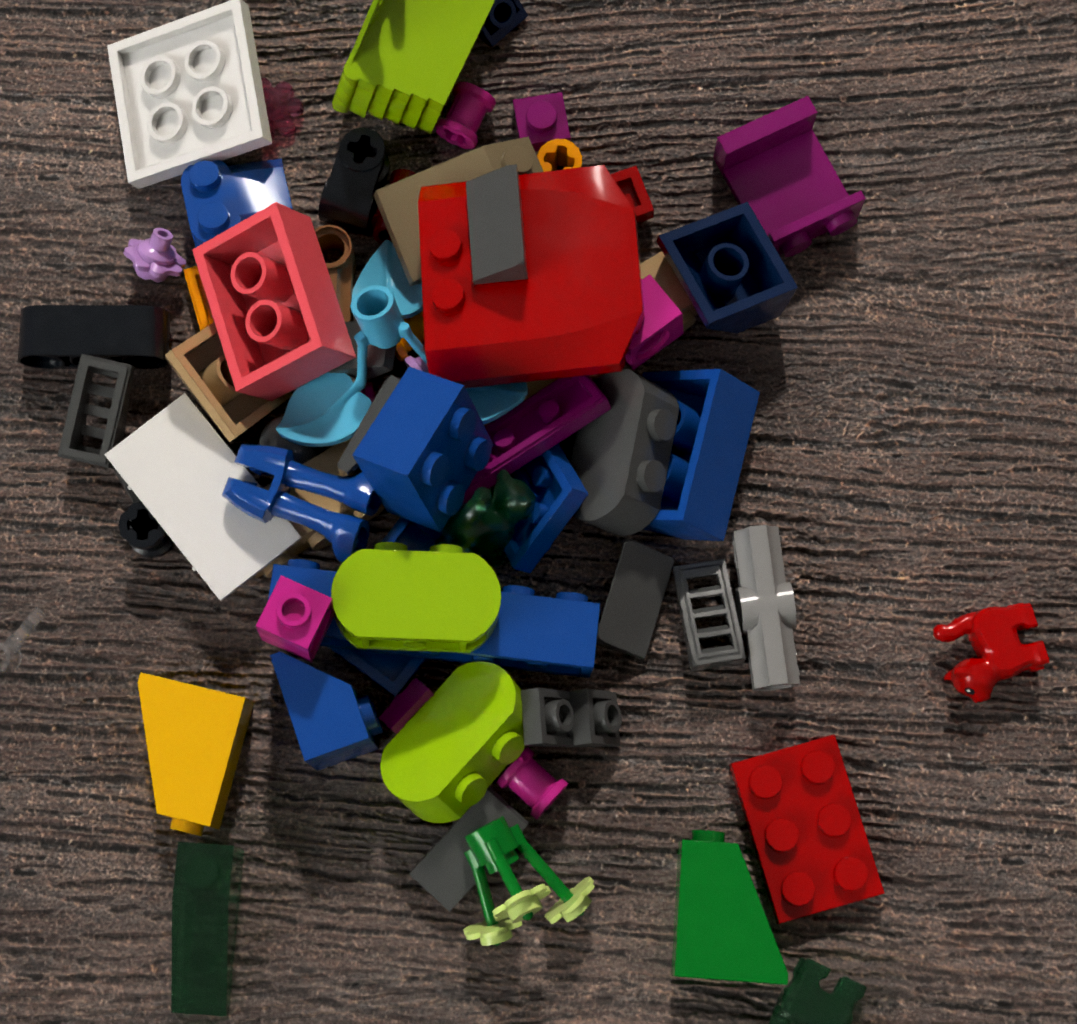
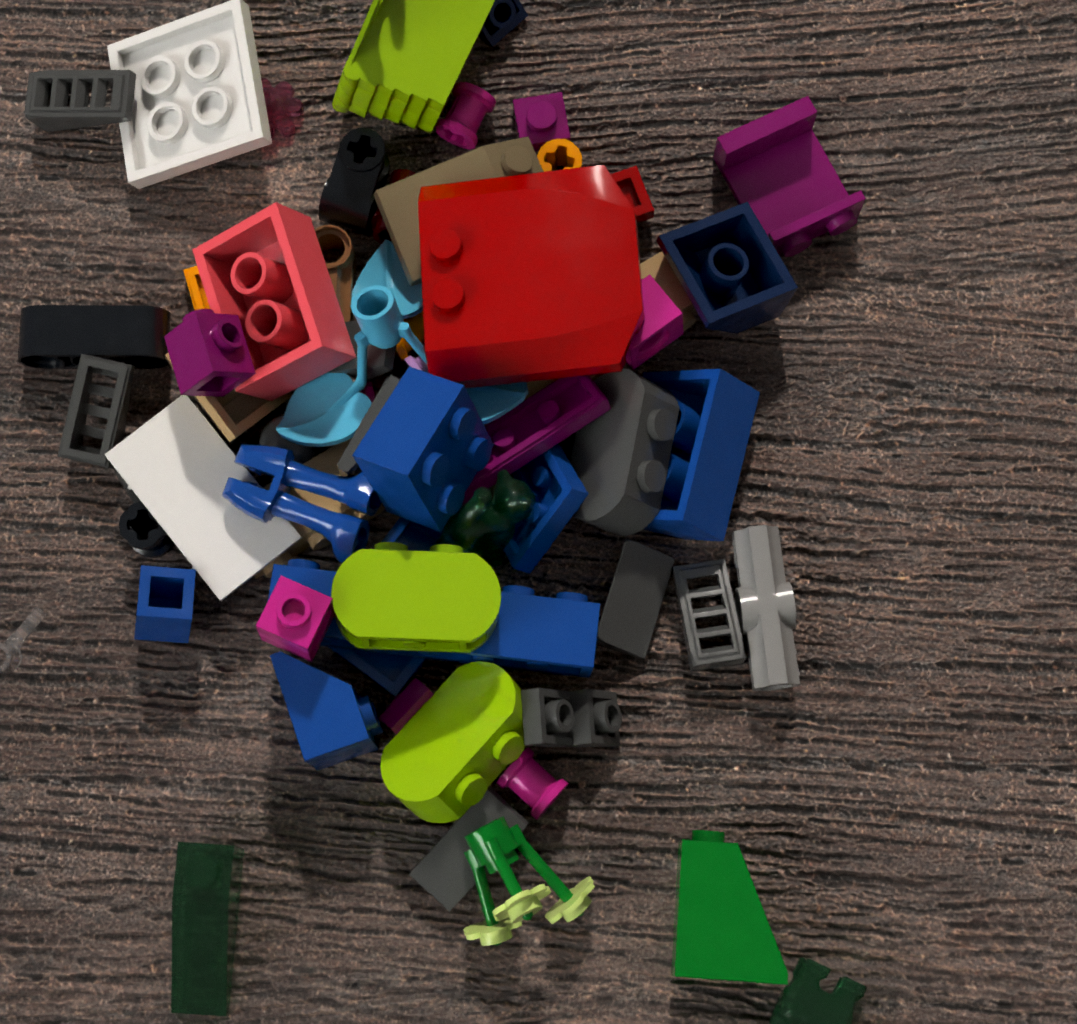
lavender plant [123,228,186,283] -> none
yellow slope [137,672,254,837] -> none
blue slope [181,159,293,248] -> none
dark grey slope [466,164,528,285] -> none
red plate [729,734,885,924] -> none
red animal [933,603,1050,703] -> none
none -> dark grey slope [24,70,136,132]
none -> blue brick [134,565,196,643]
none -> magenta brick [164,309,256,397]

